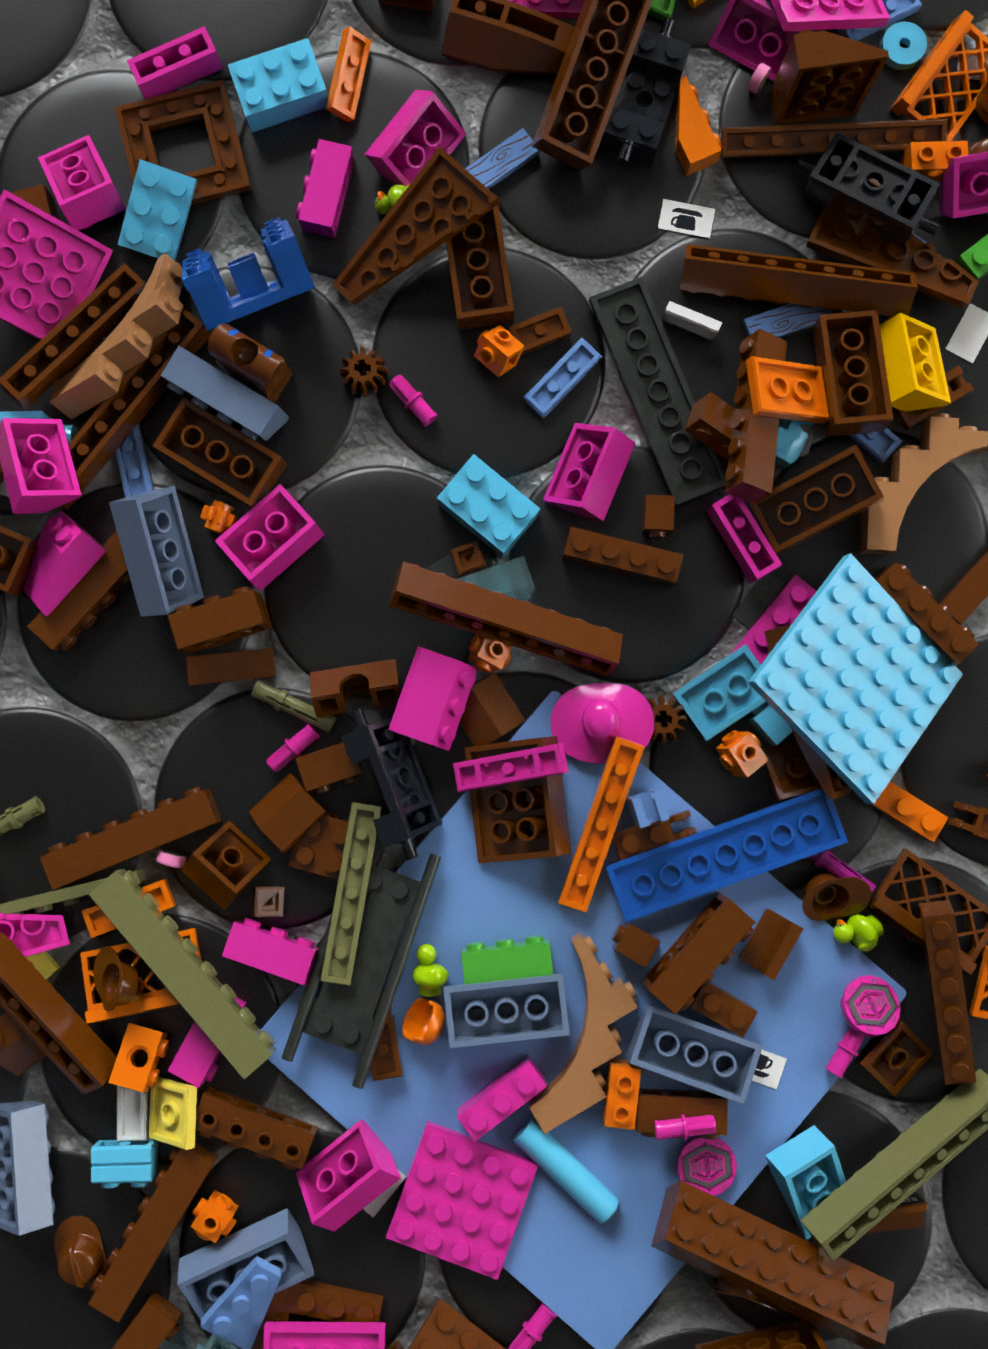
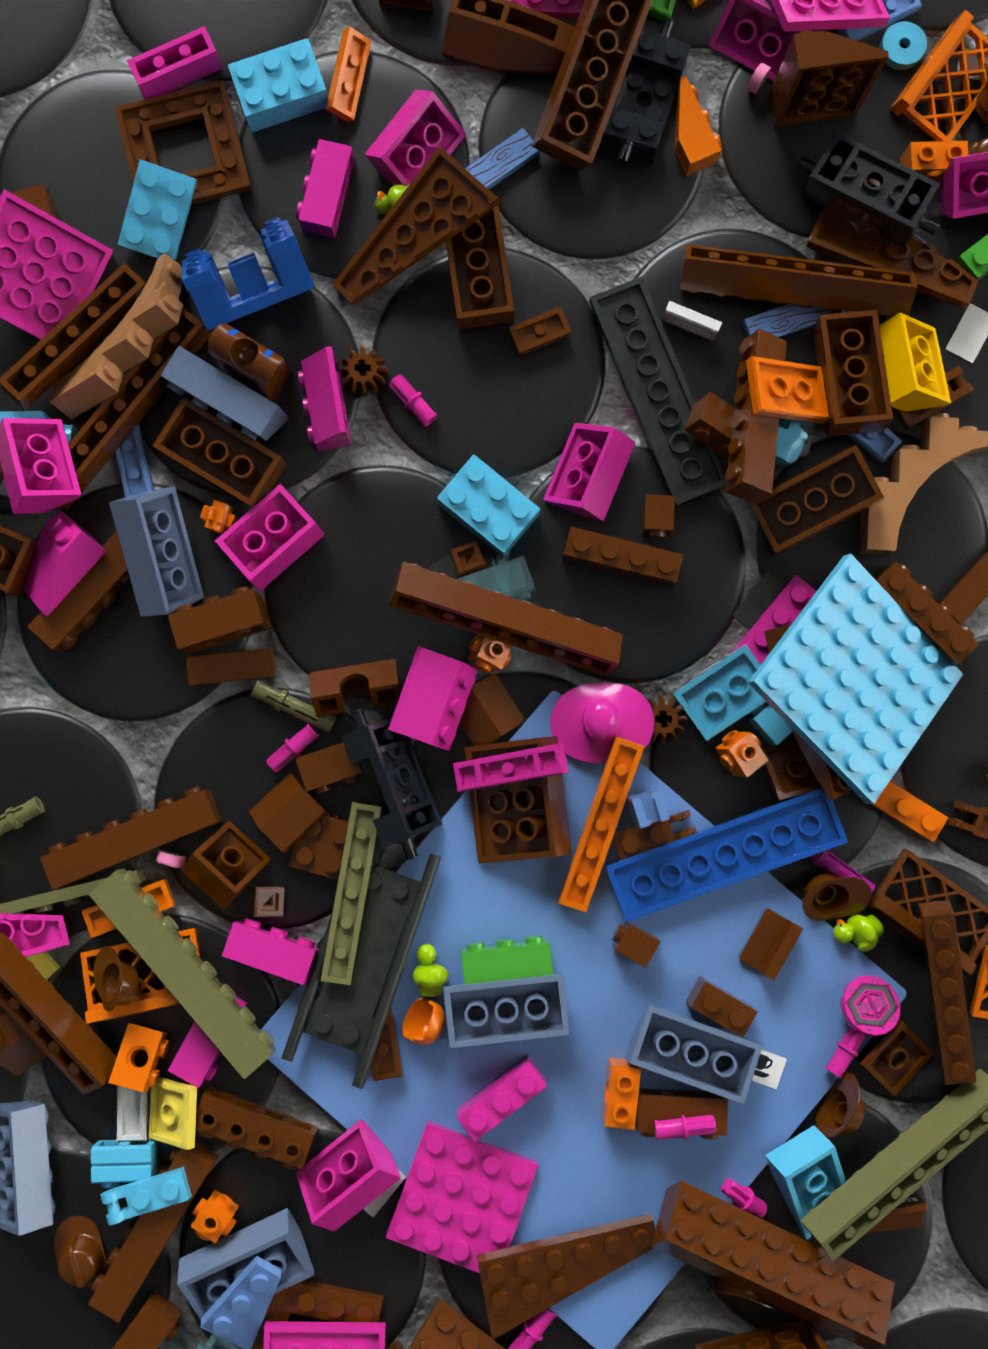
dark pink slope [38,135,126,231] -> none
orange brick [474,325,525,378] -> none
medium azure brick [512,1116,619,1224] -> none
medium blue tile [523,337,602,419] -> none
medium nougat arch [529,932,638,1134] -> none
reddish brown brick [642,892,756,1014] -> none
white sticker [658,199,715,238] -> none
tile [676,1135,737,1196] -> none
dark pink brick [706,494,782,584] -> none
reddish brown tile [720,119,948,159] -> none
none -> medium azure plate [100,1167,192,1225]
none -> dark pink slope [298,346,352,451]
none -> reddish brown wing [476,1213,655,1340]
none -> dark pink axle [721,1178,767,1218]
none -> reddish brown piece [816,1072,865,1138]

